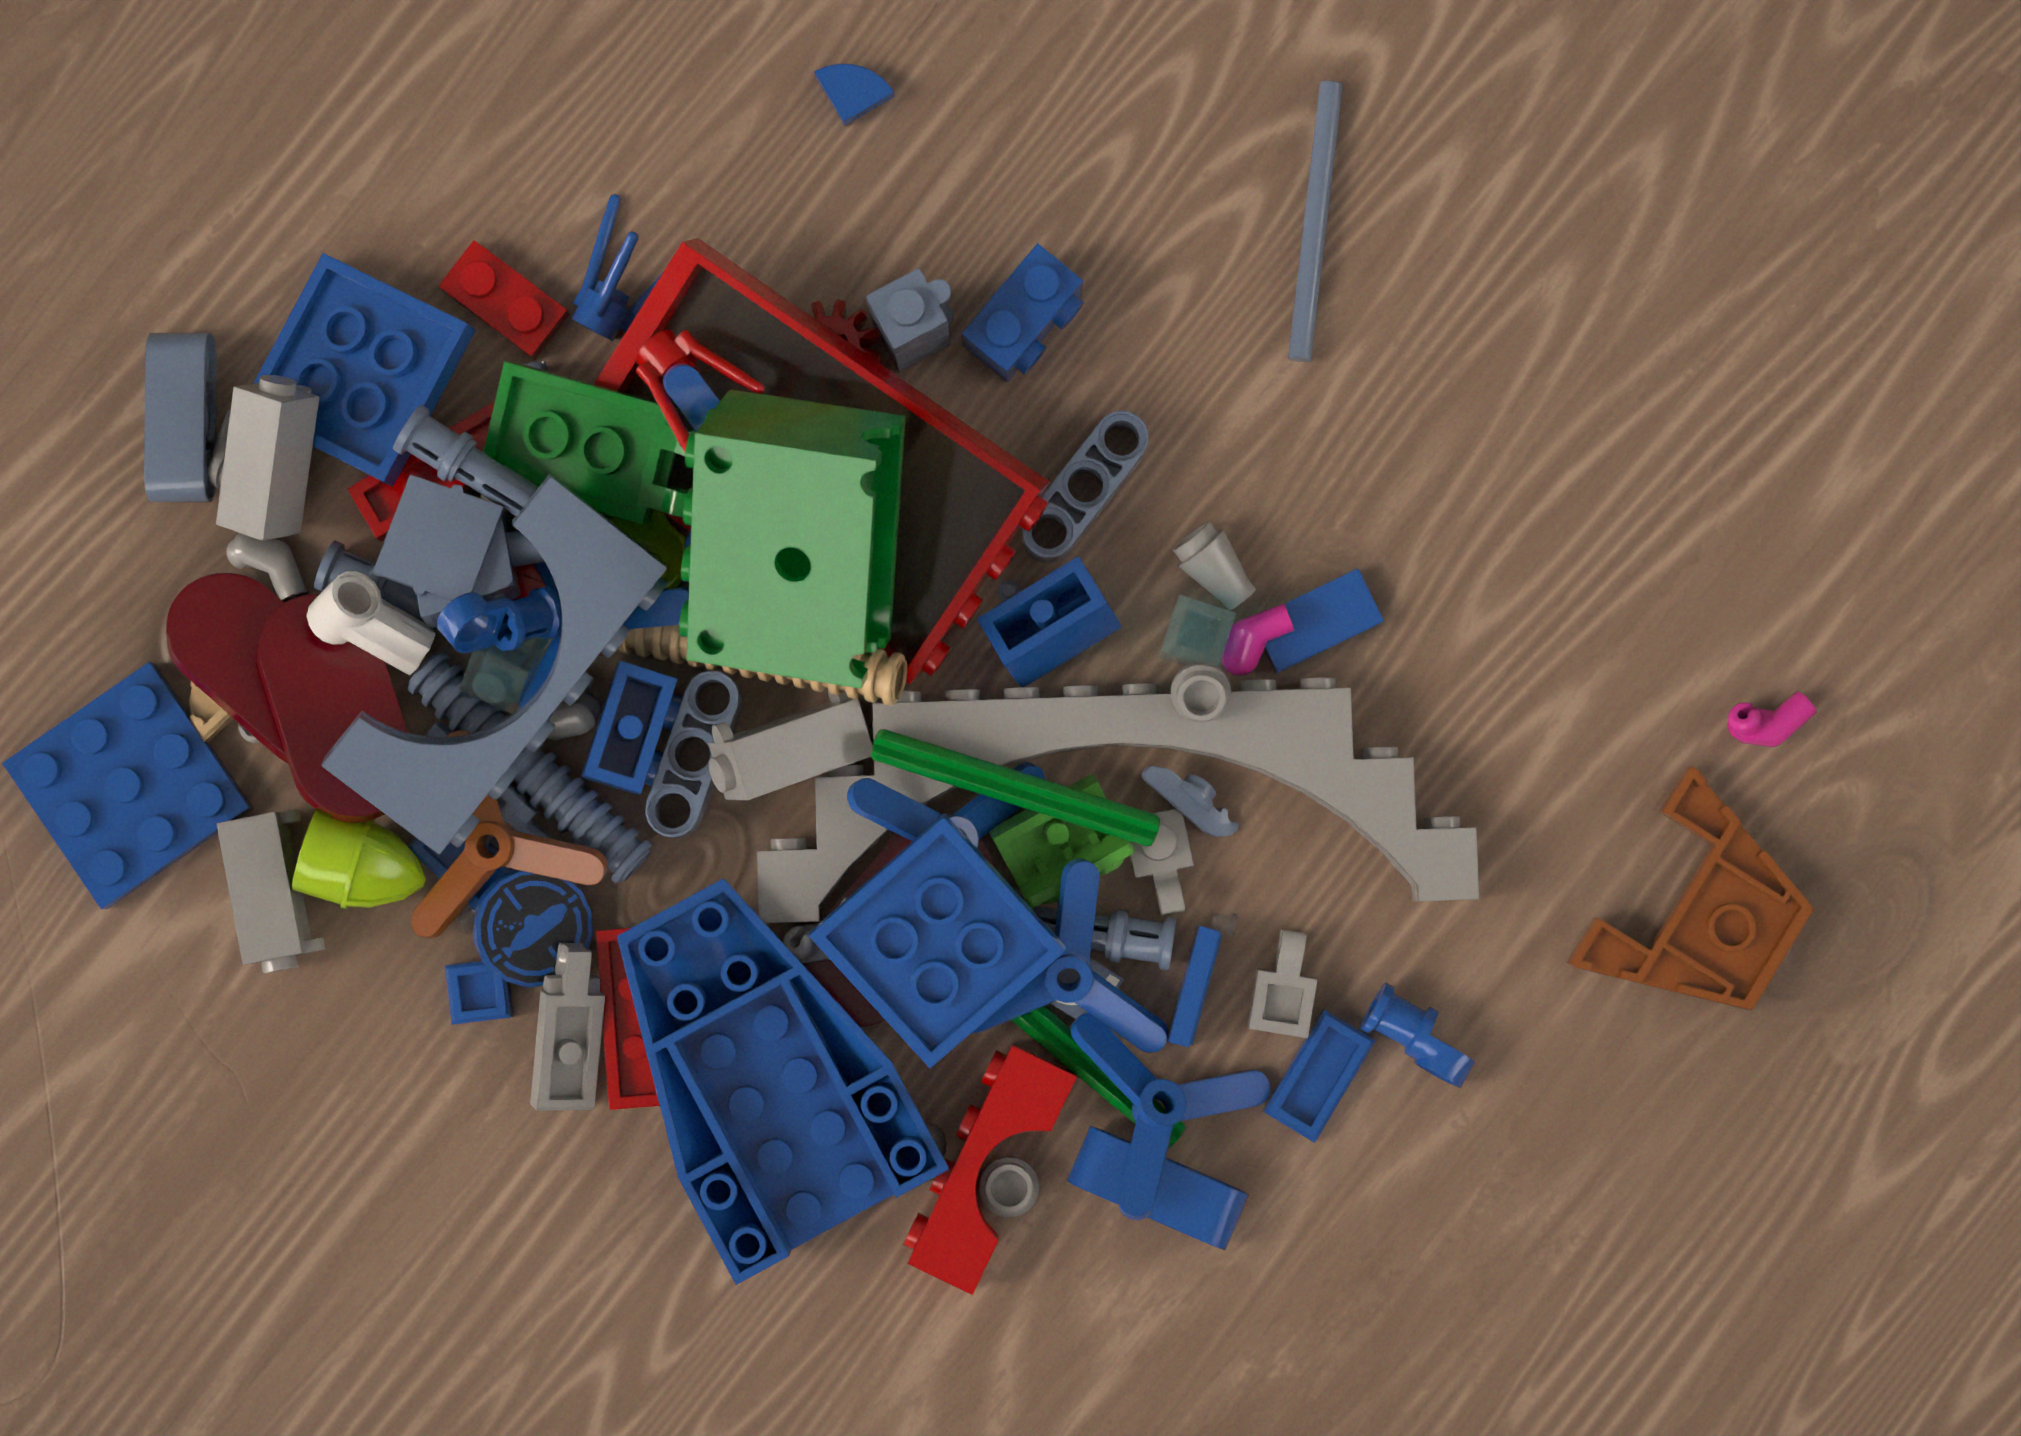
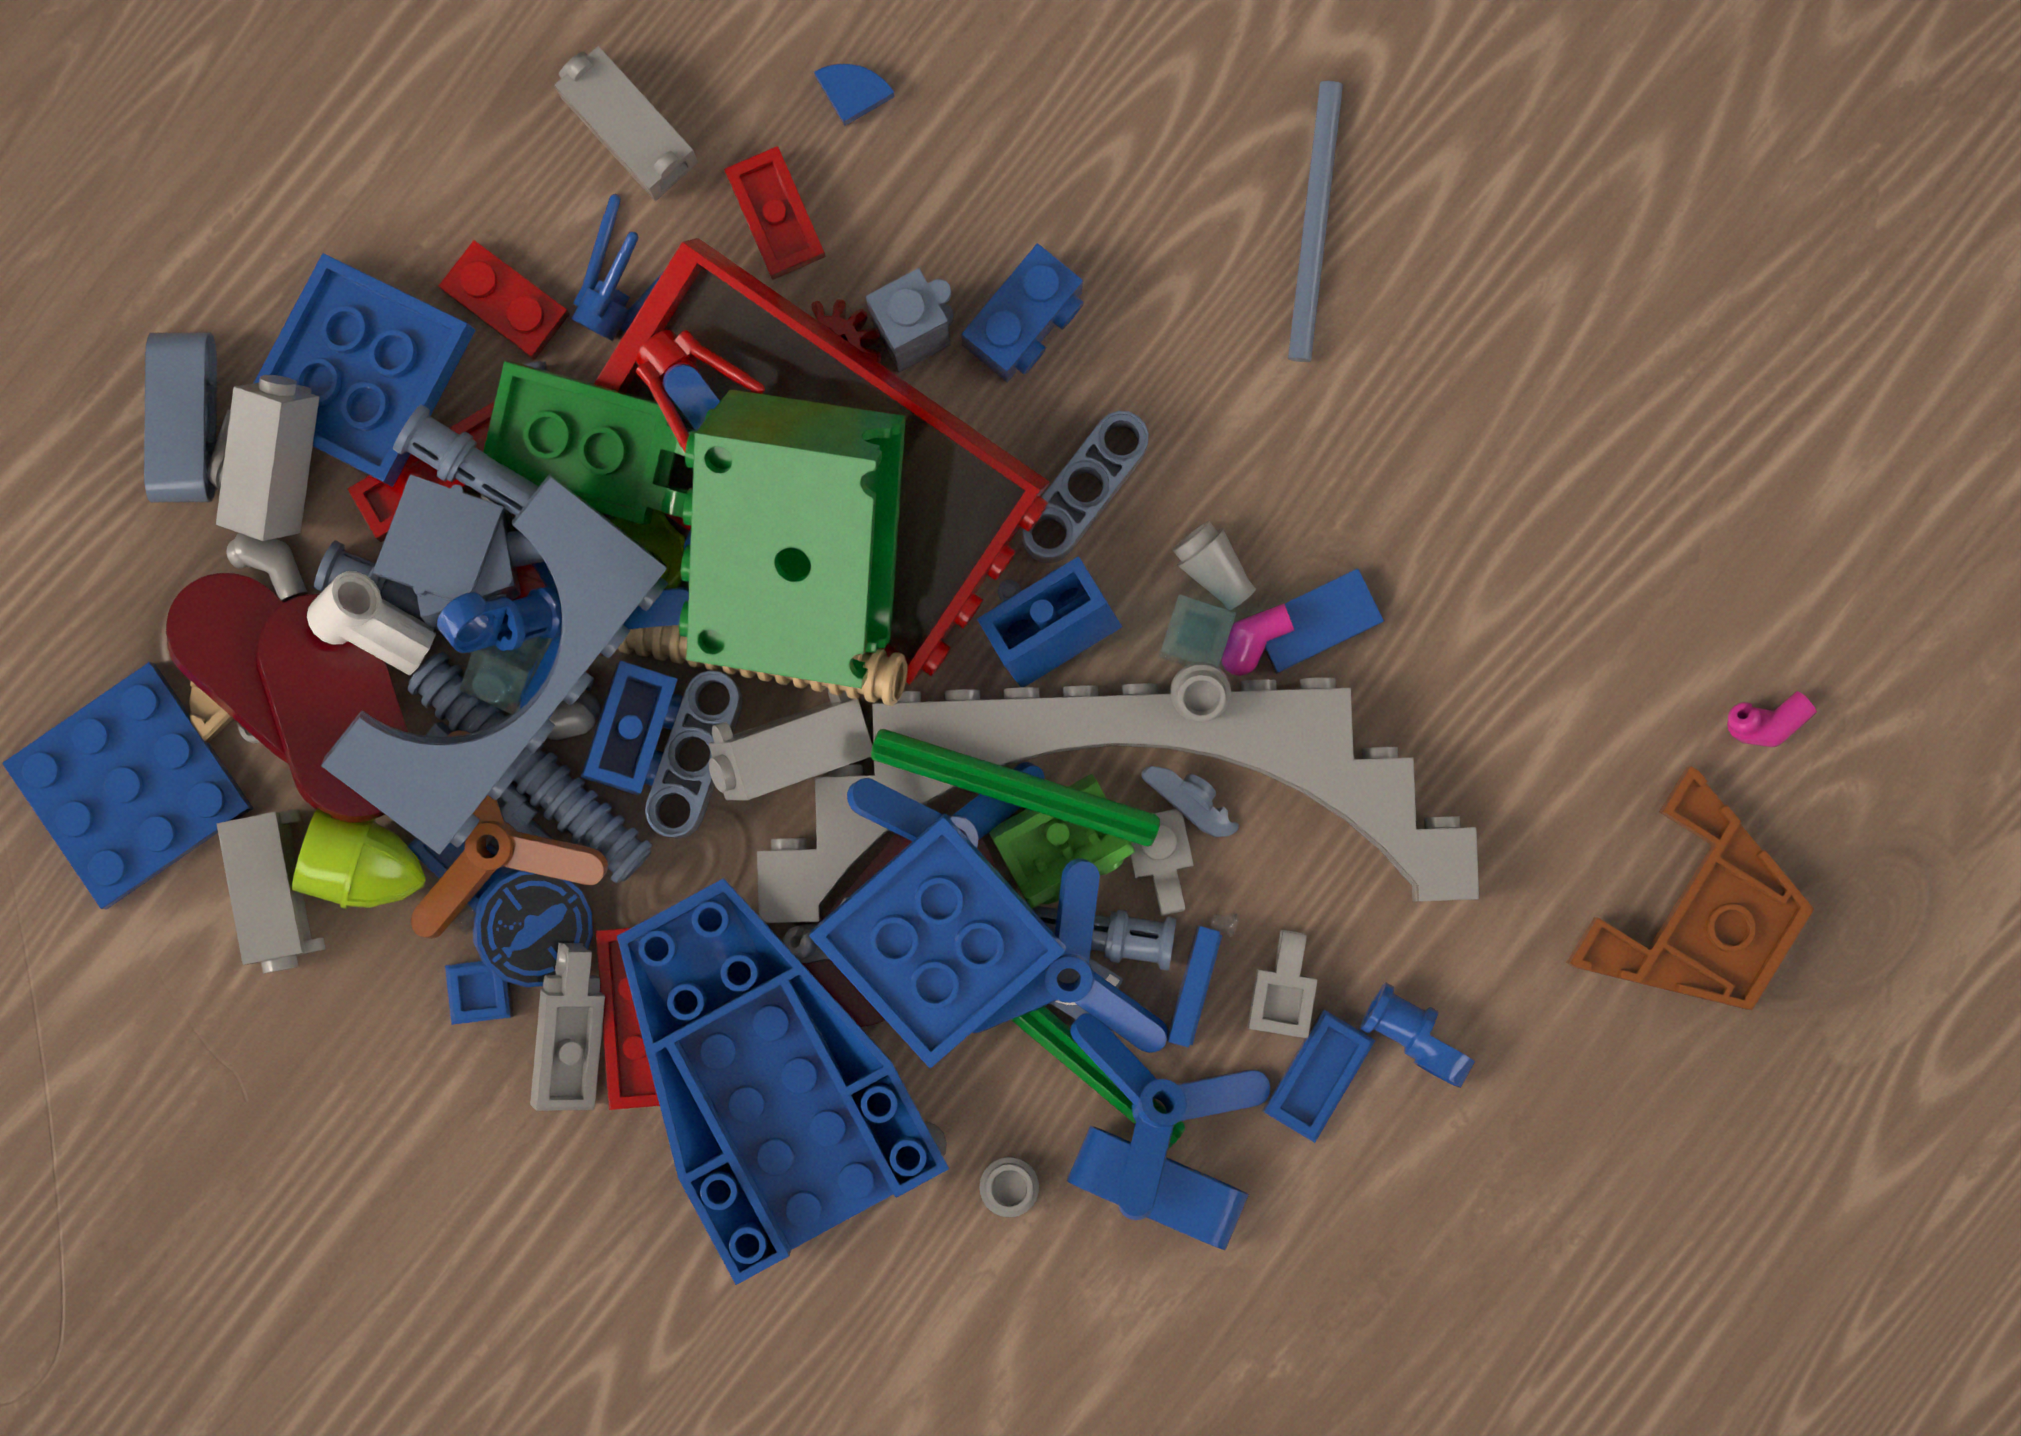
red arch [903,1043,1077,1296] -> none
none -> light grey brick [554,46,698,201]
none -> red plate [724,146,826,280]

